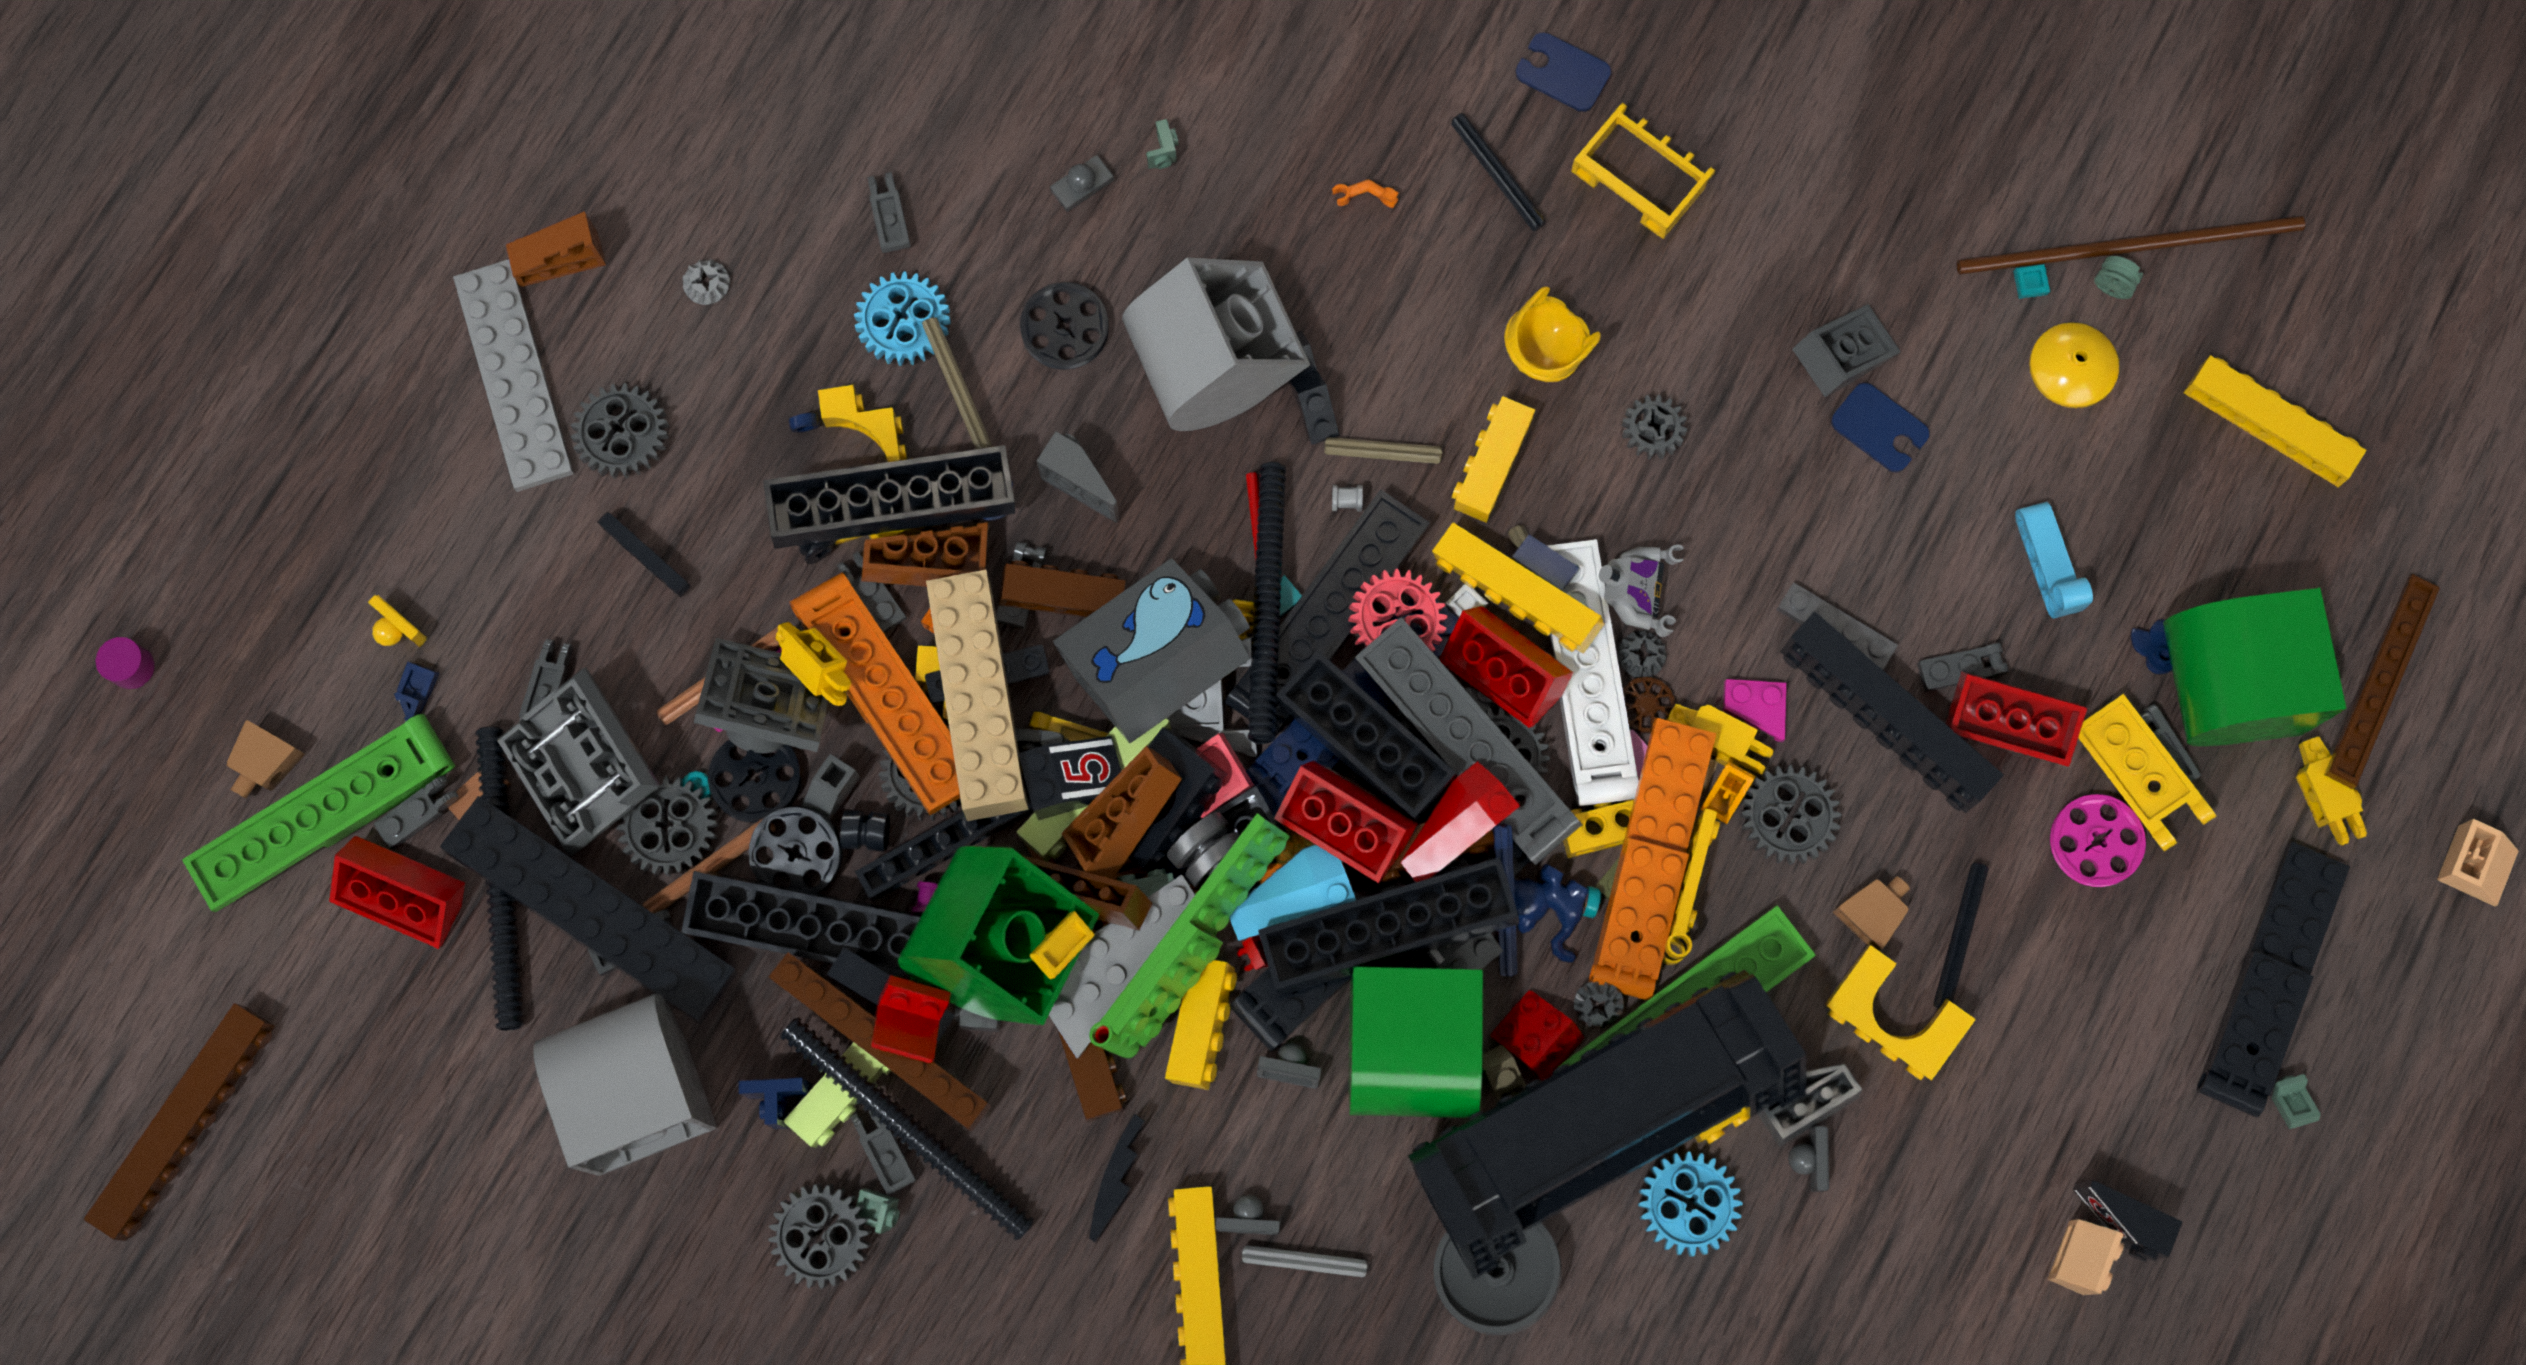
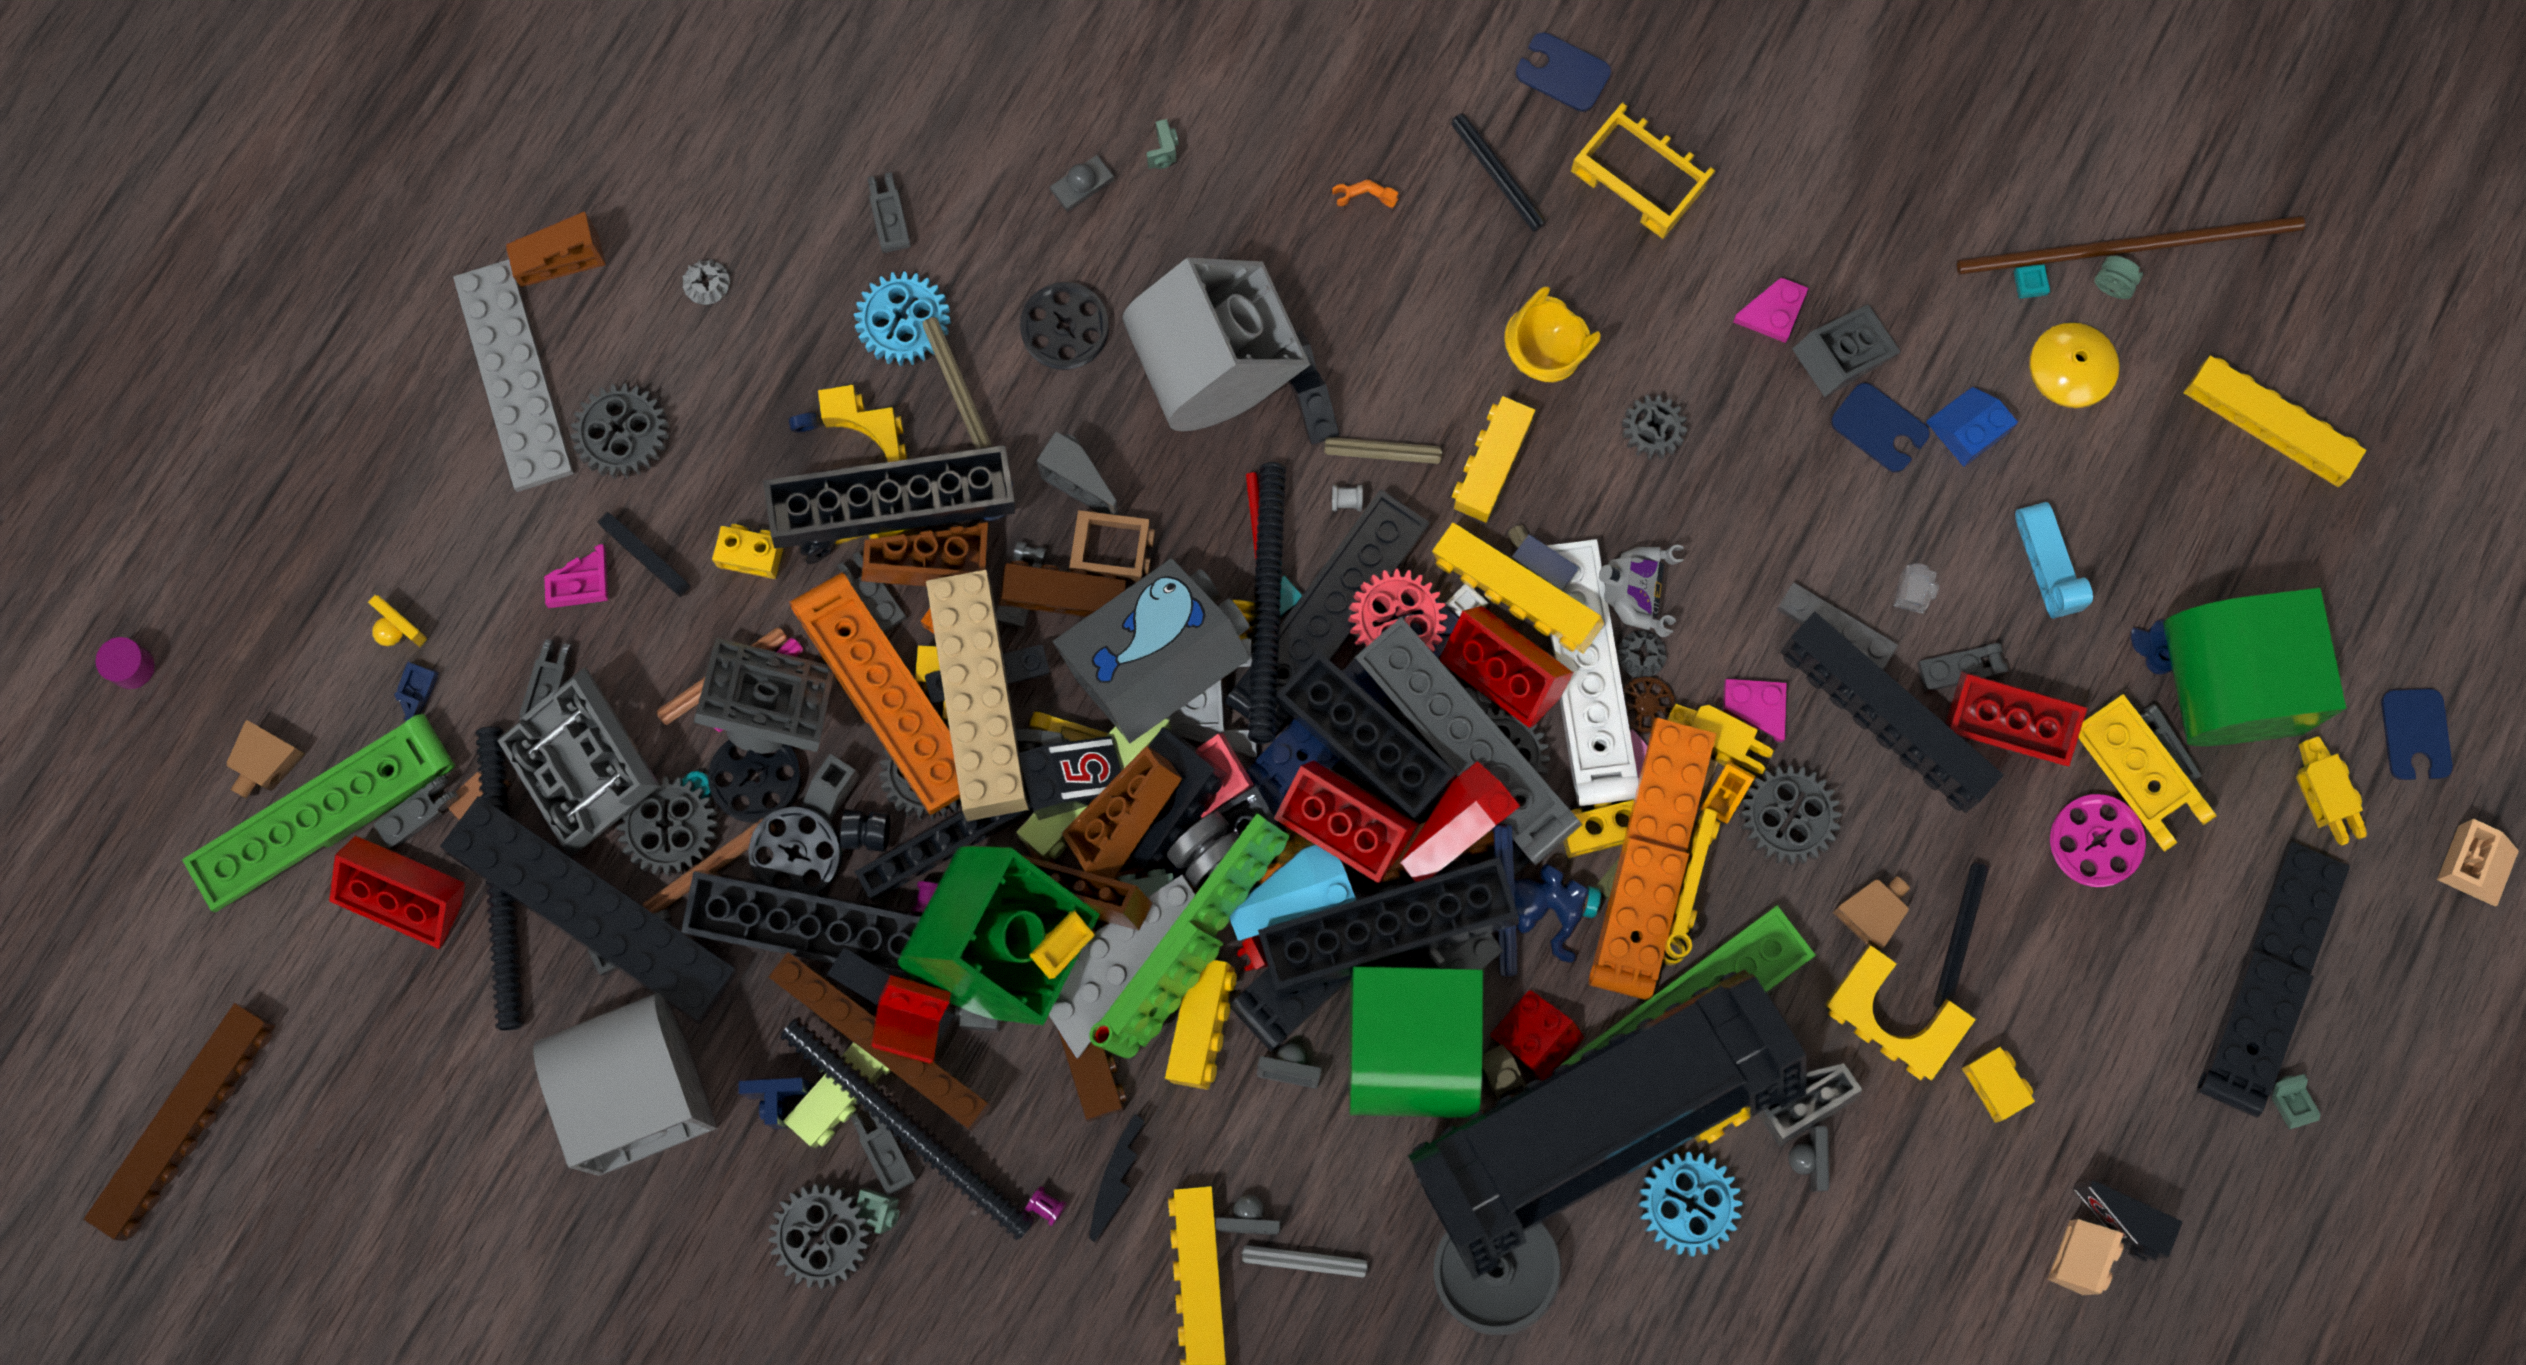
yellow hinge [775,622,851,706] -> none
dark grey gear [1574,981,1624,1029] -> none
reddish brown tile [2324,574,2440,789] -> none
none -> dark pink wing [544,544,608,608]
none -> yellow brick [712,524,784,579]
none -> magenta bush [1025,1186,1067,1227]
none -> medium nougat window [1069,510,1155,584]
none -> dark pink wing [1733,277,1808,343]
none -> clear brick [1893,563,1939,614]
none -> blue slope [1926,387,2018,467]
none -> yellow brick [1961,1046,2035,1123]
none -> dark blue piece [2381,689,2453,780]

